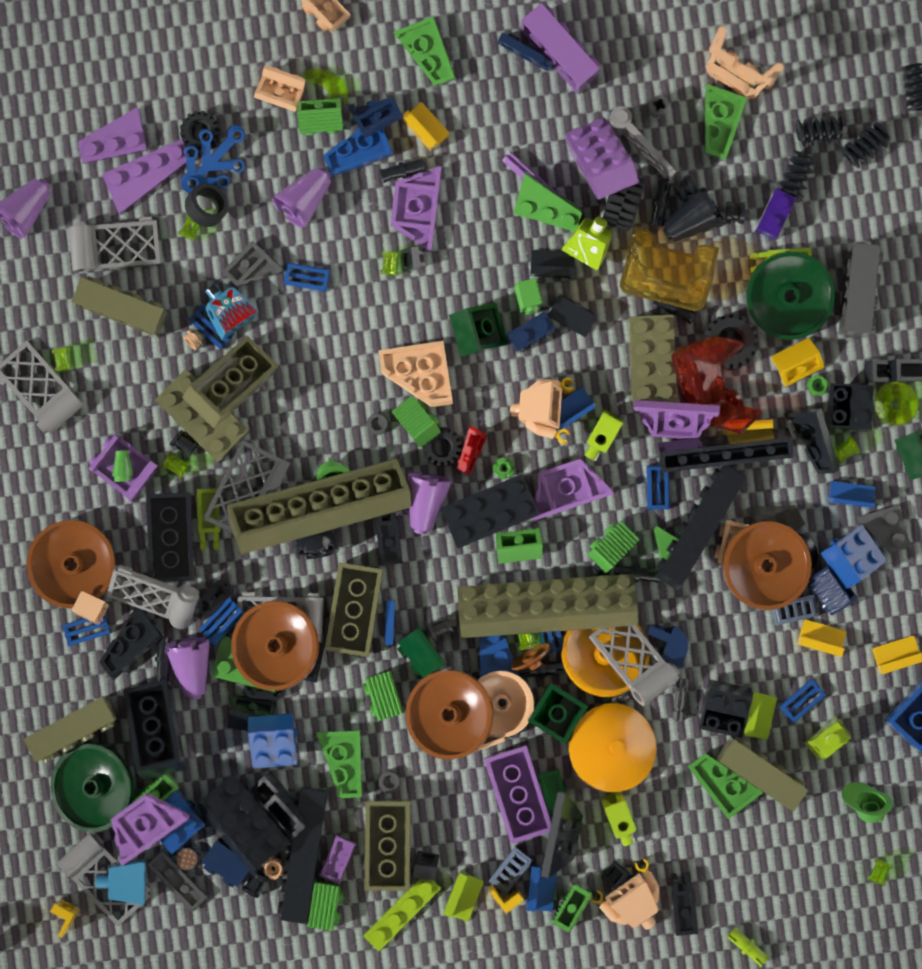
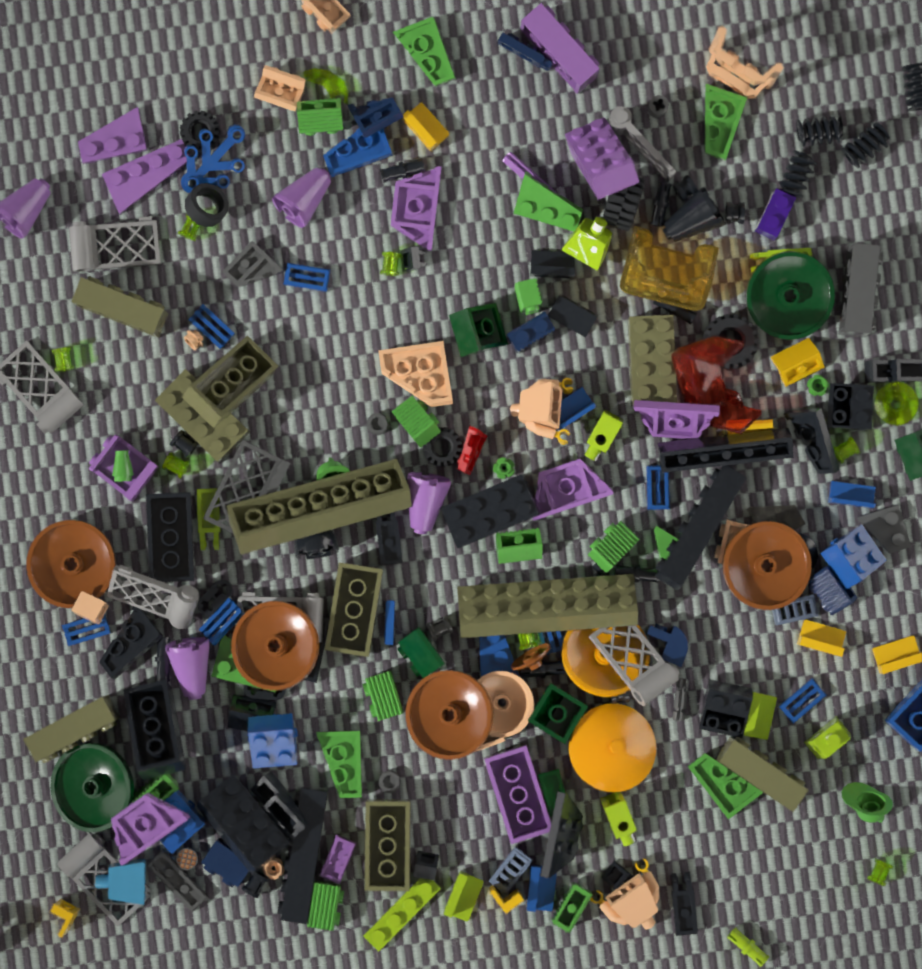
torso [205,284,258,340] -> none

